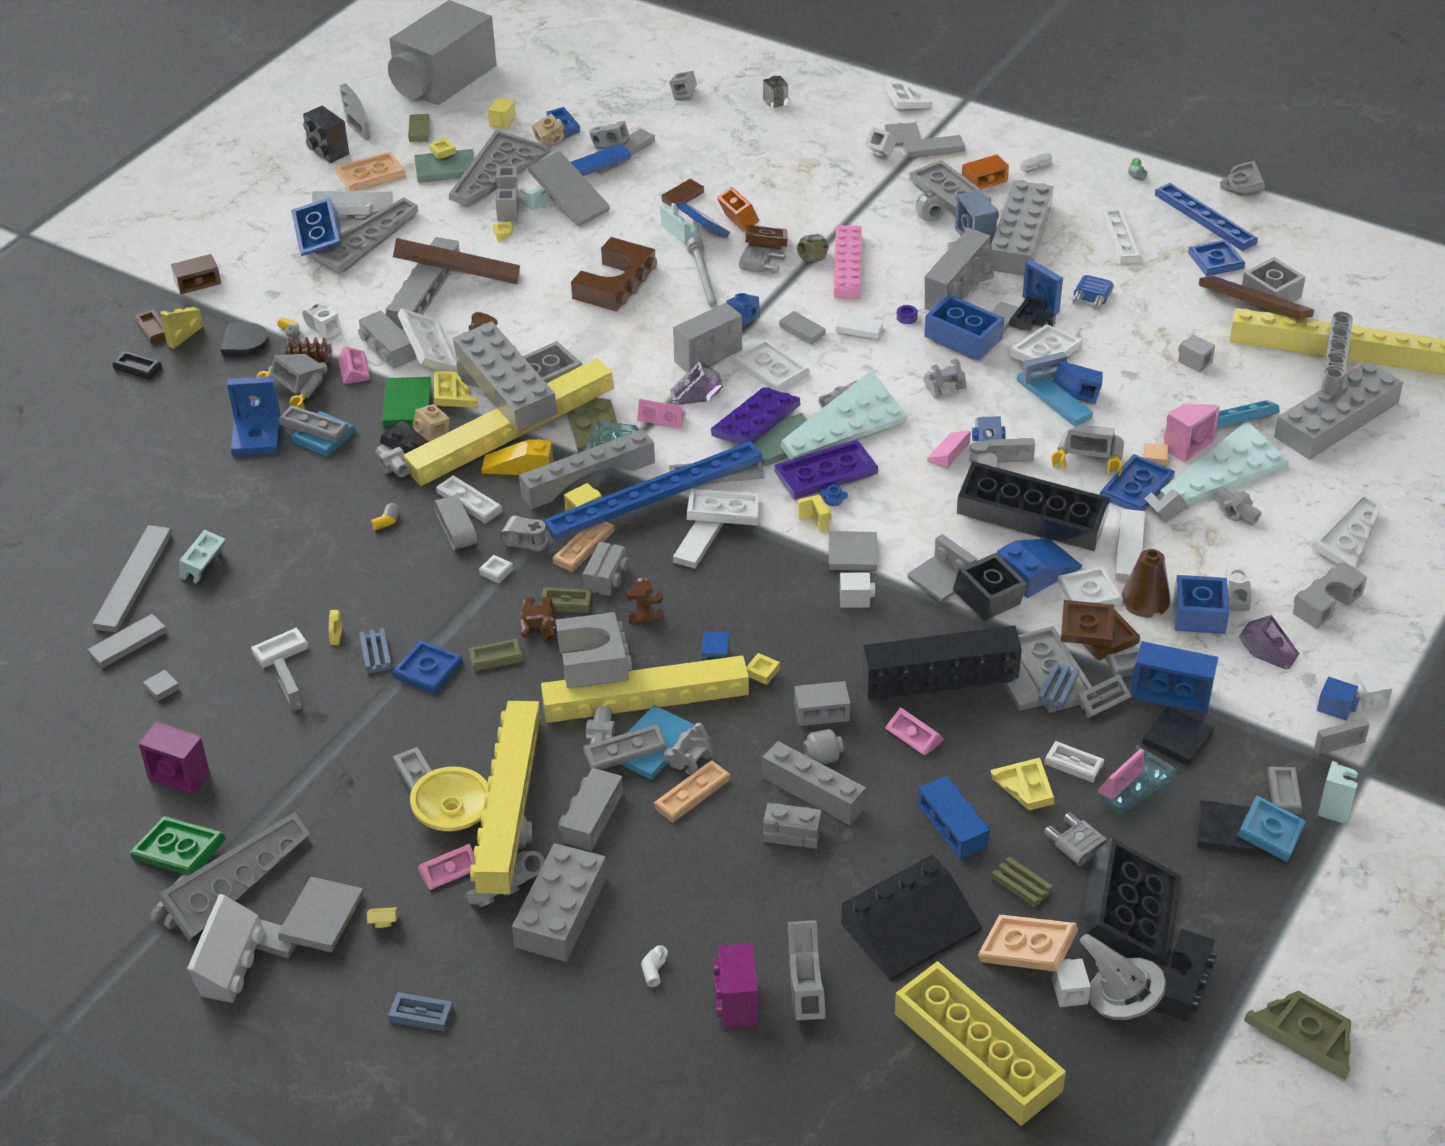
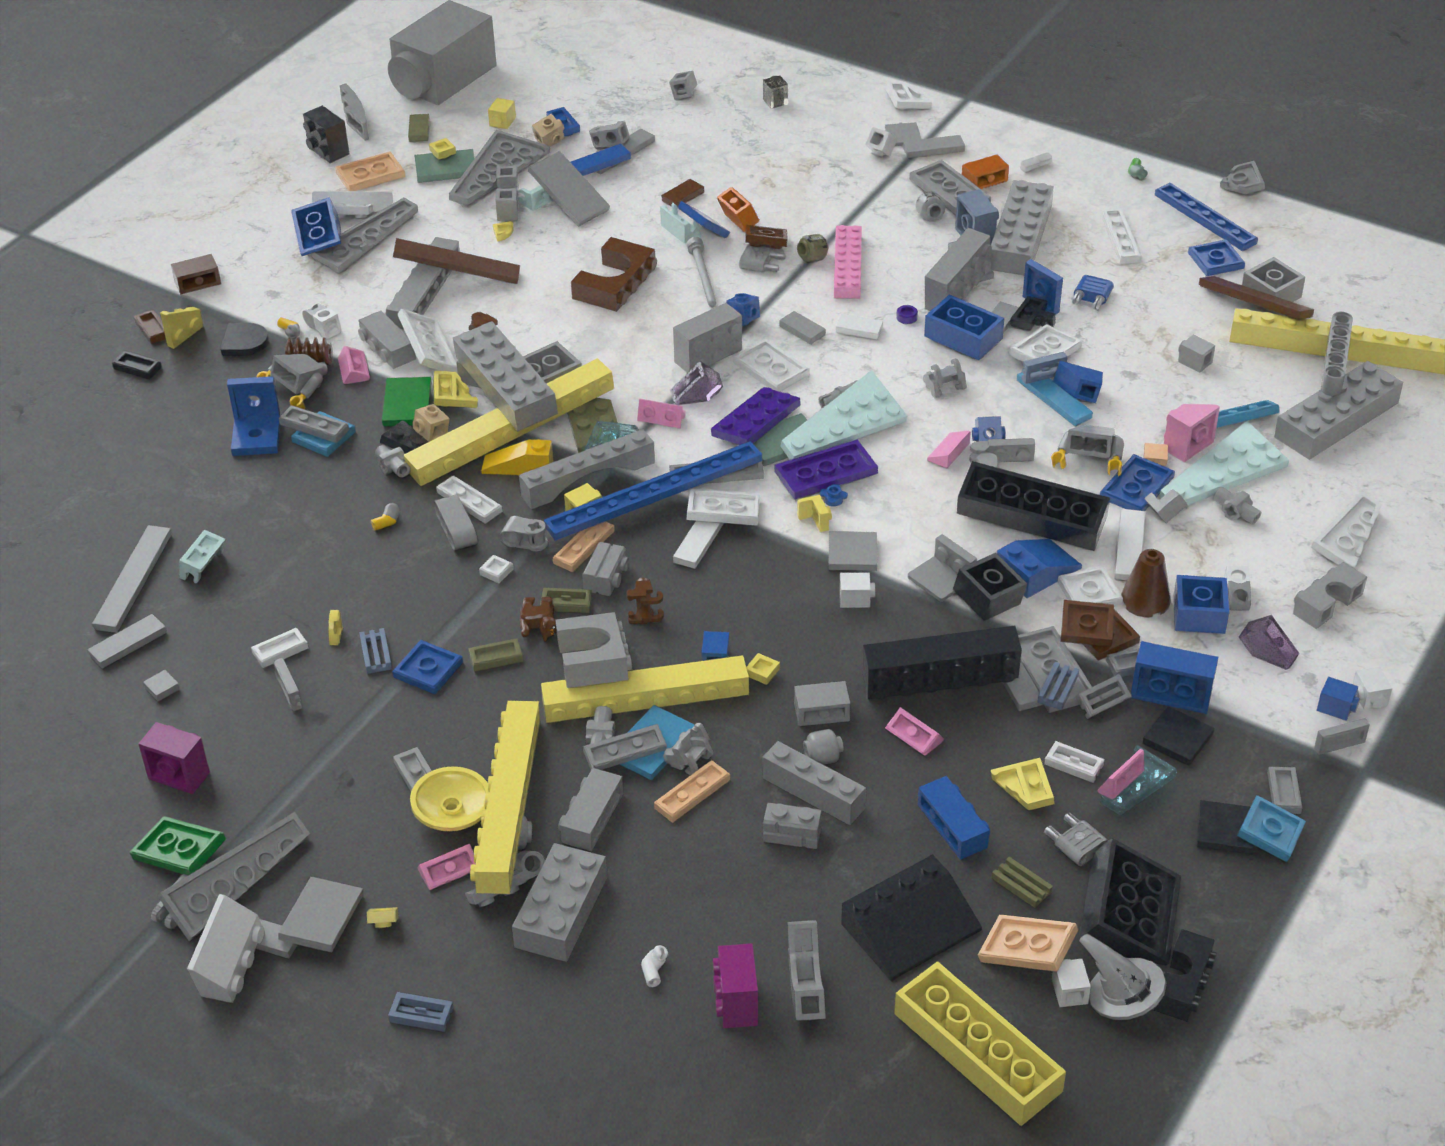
olive wing [1244,990,1351,1080] -> none
light aqua hinge [1317,761,1358,824] -> none

